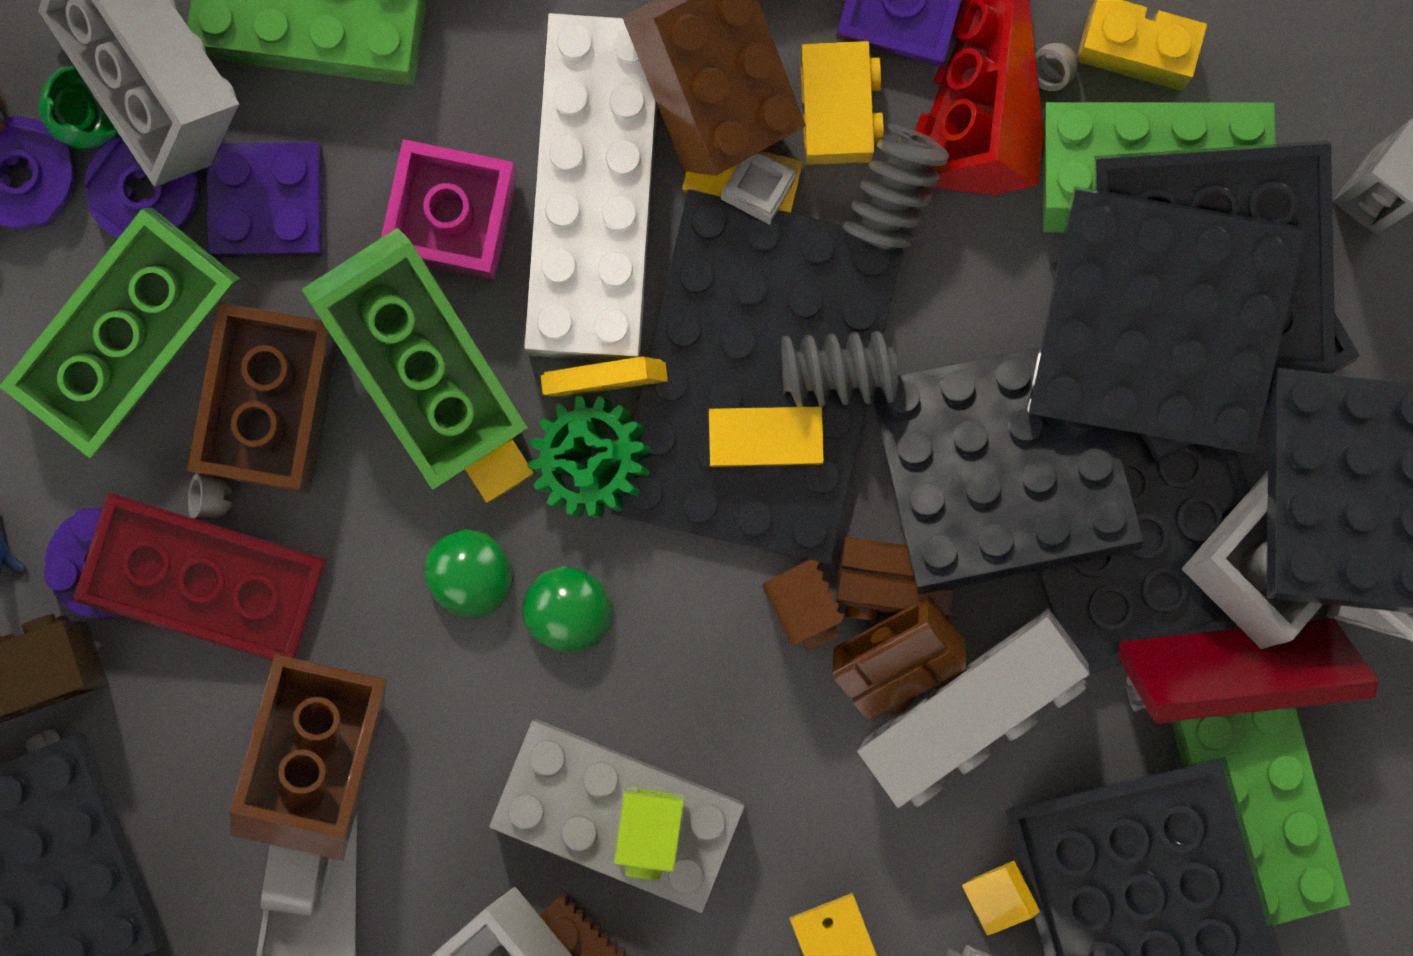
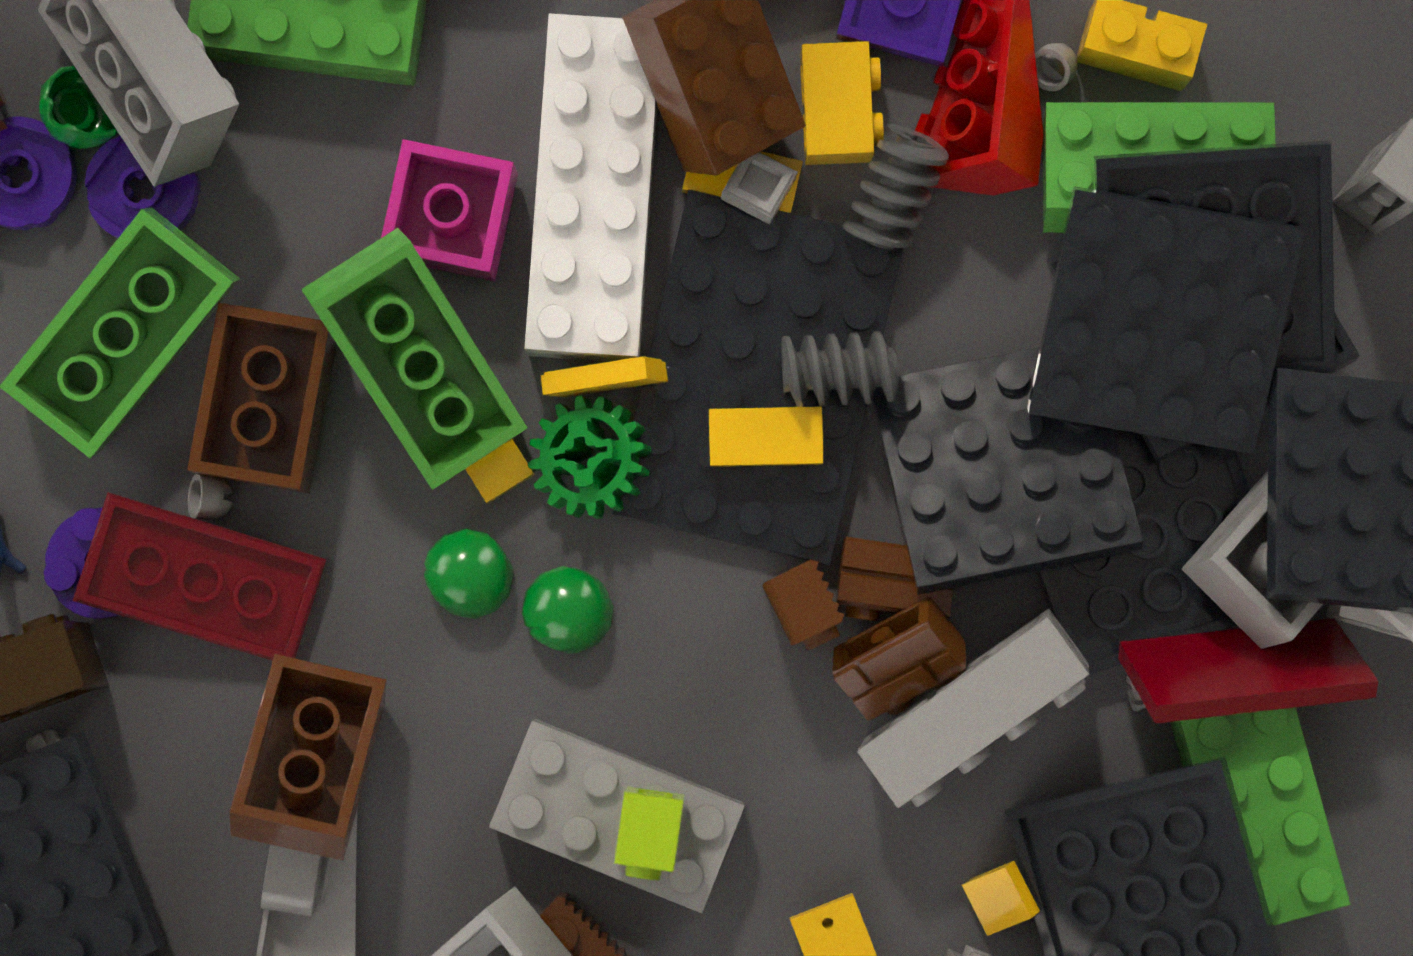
dark purple plate [207,142,322,257] -> none

